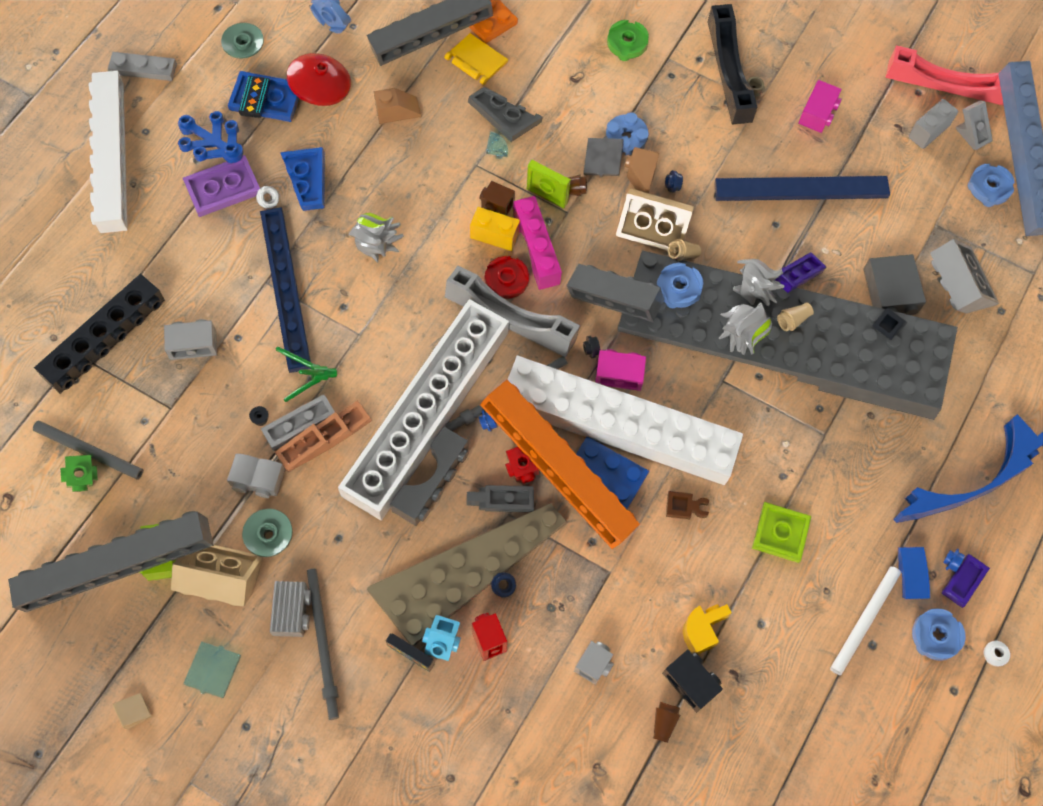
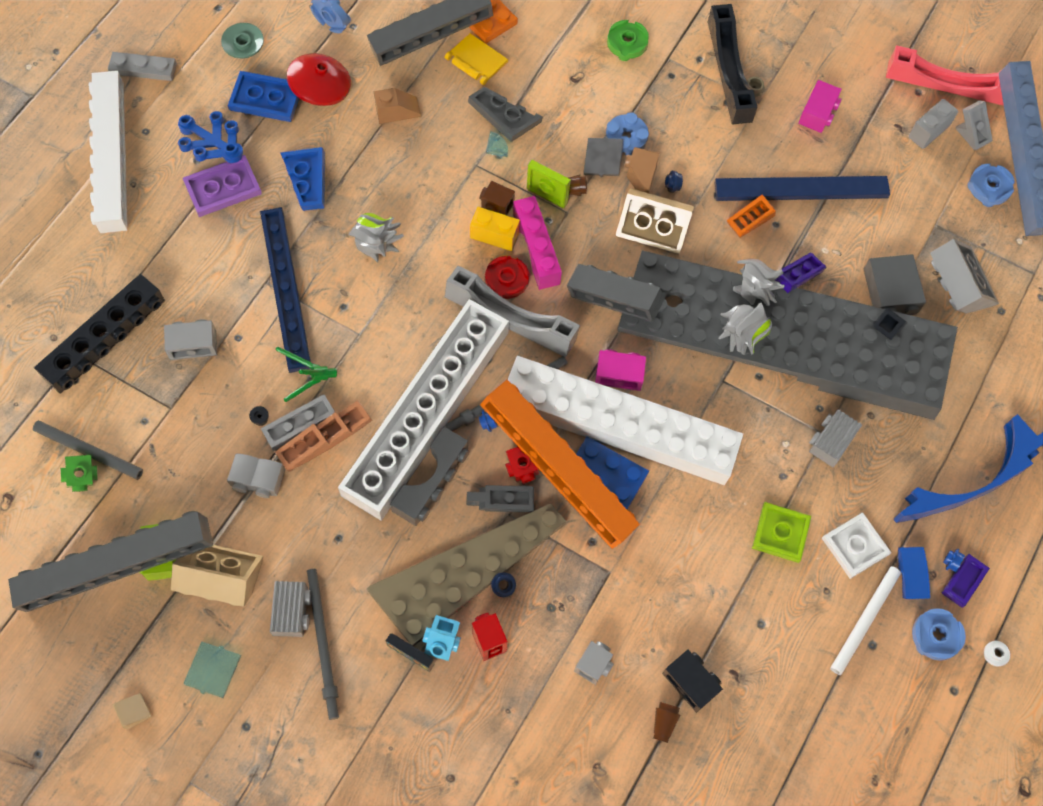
black tile [239,76,270,118] -> none
sand green dish [242,509,293,557] -> none
white plate [256,186,279,208] -> none
black plate [583,336,601,359] -> none
medium blue plate [657,263,703,308] -> none
reddish brown plate [666,491,709,520] -> none
tan cone [668,239,701,261] -> none
yellow brick [683,604,732,655] -> none
tan cone [777,302,814,331] -> none
none -> orange slope [727,194,776,238]
none -> light grey brick [809,410,862,467]
none -> white tile [822,512,891,579]

